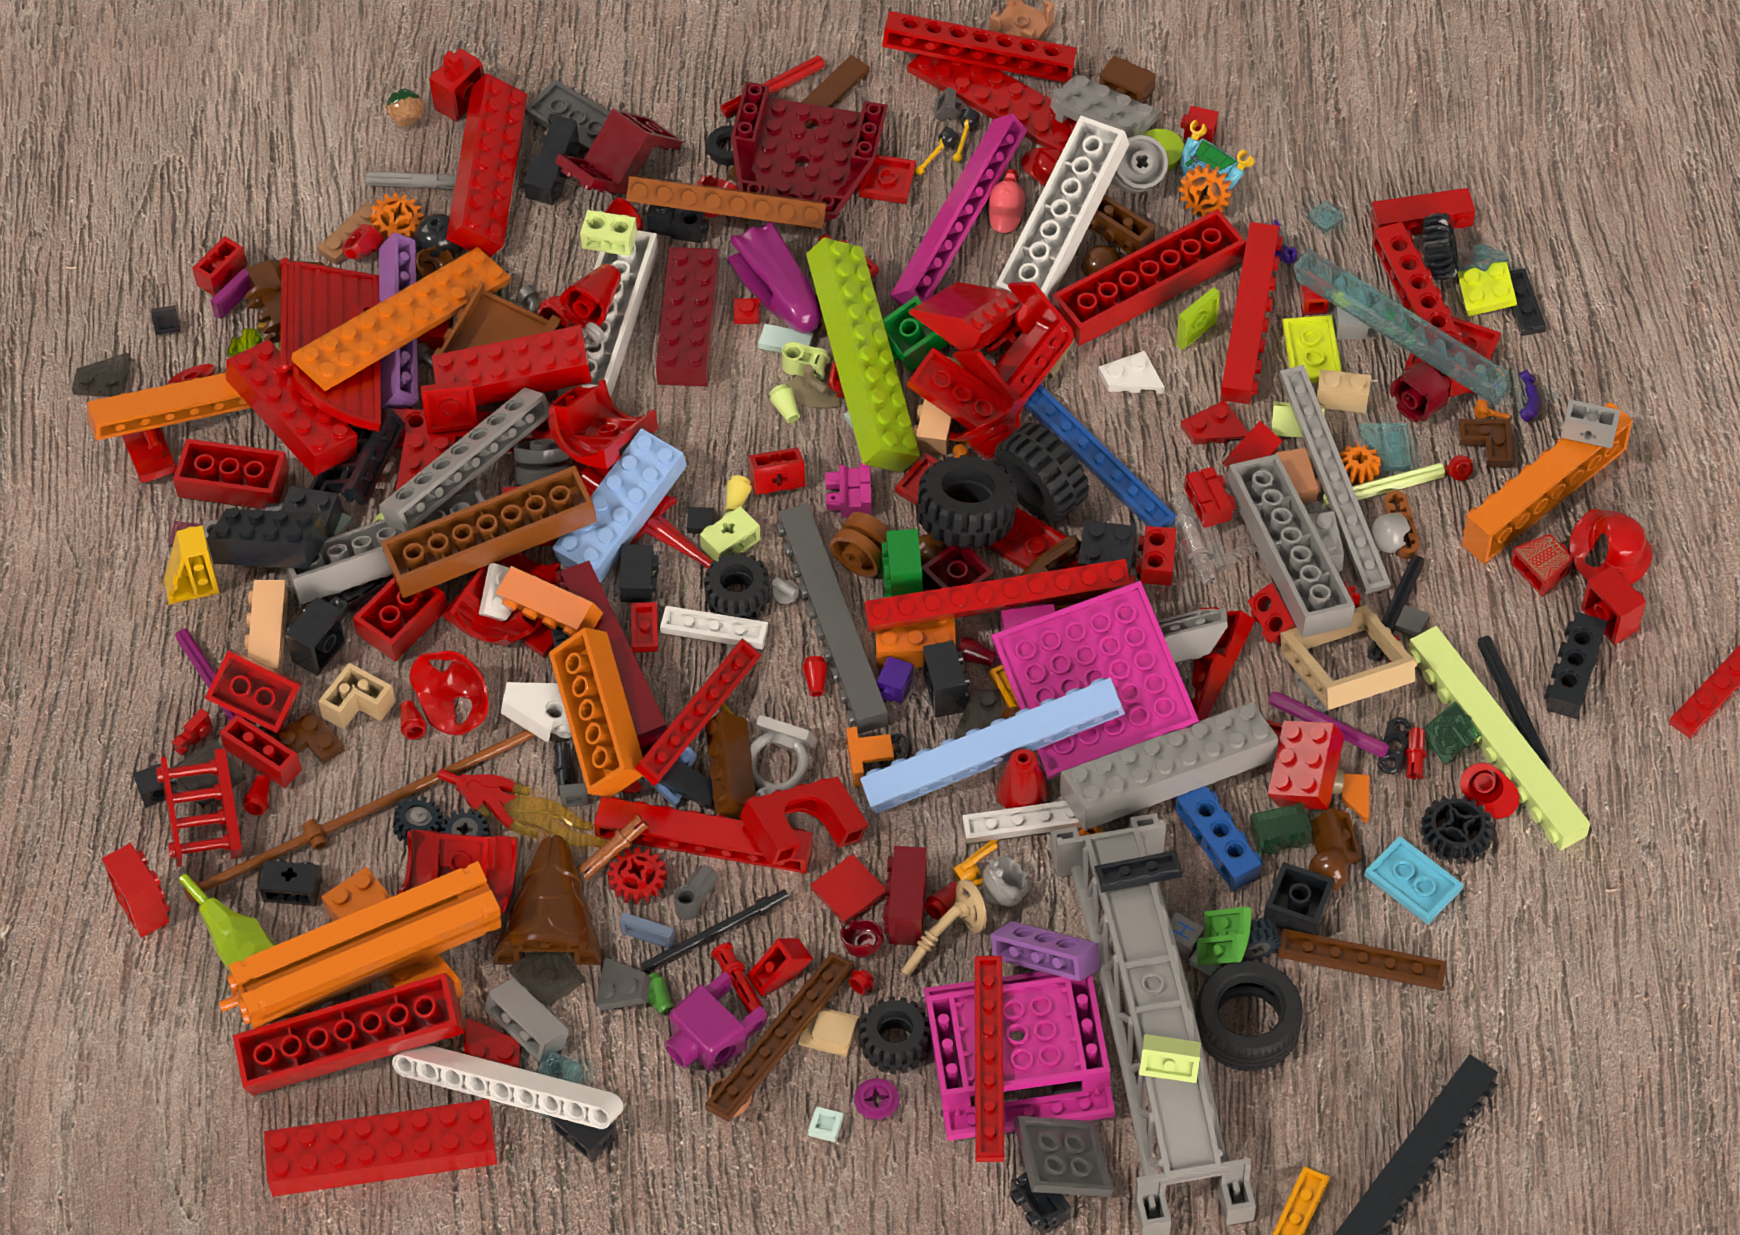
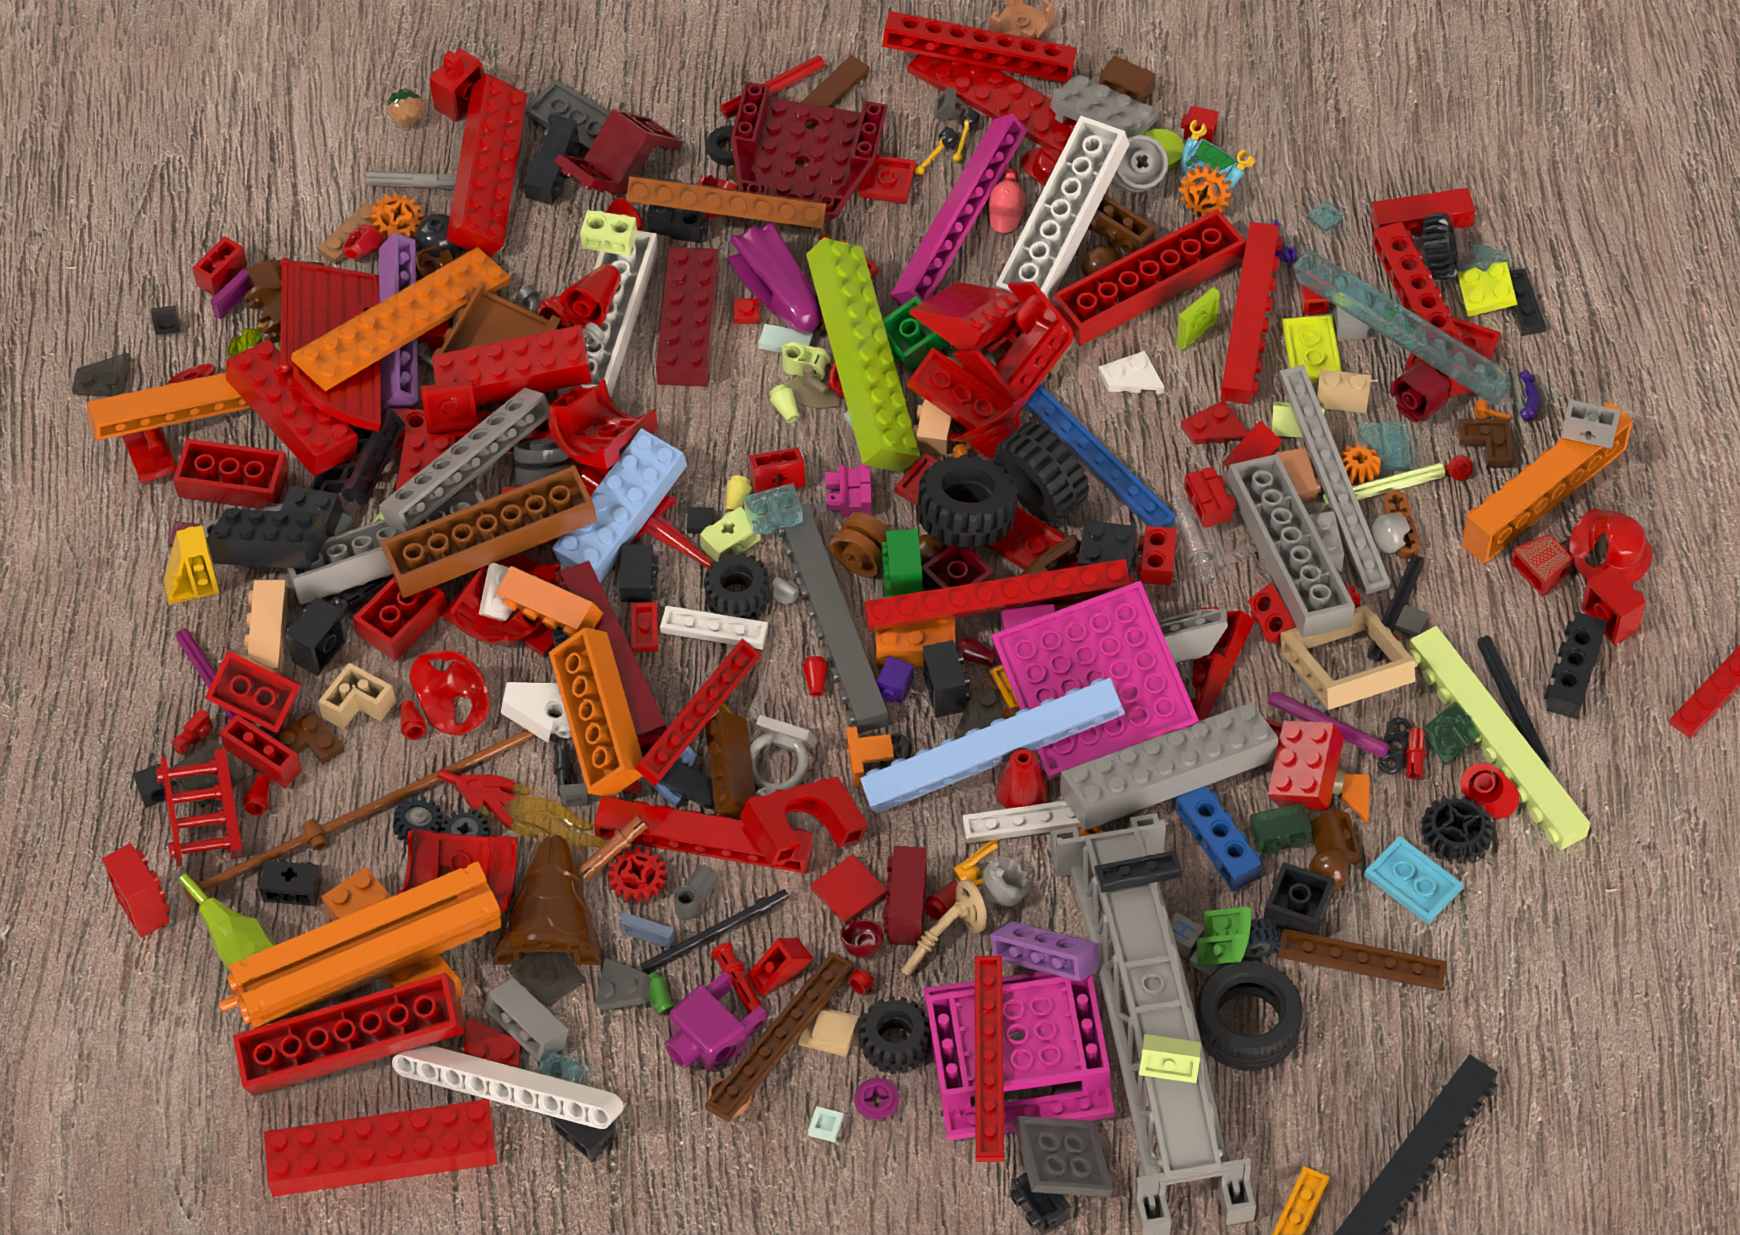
none -> clear light blue brick [743,483,803,535]

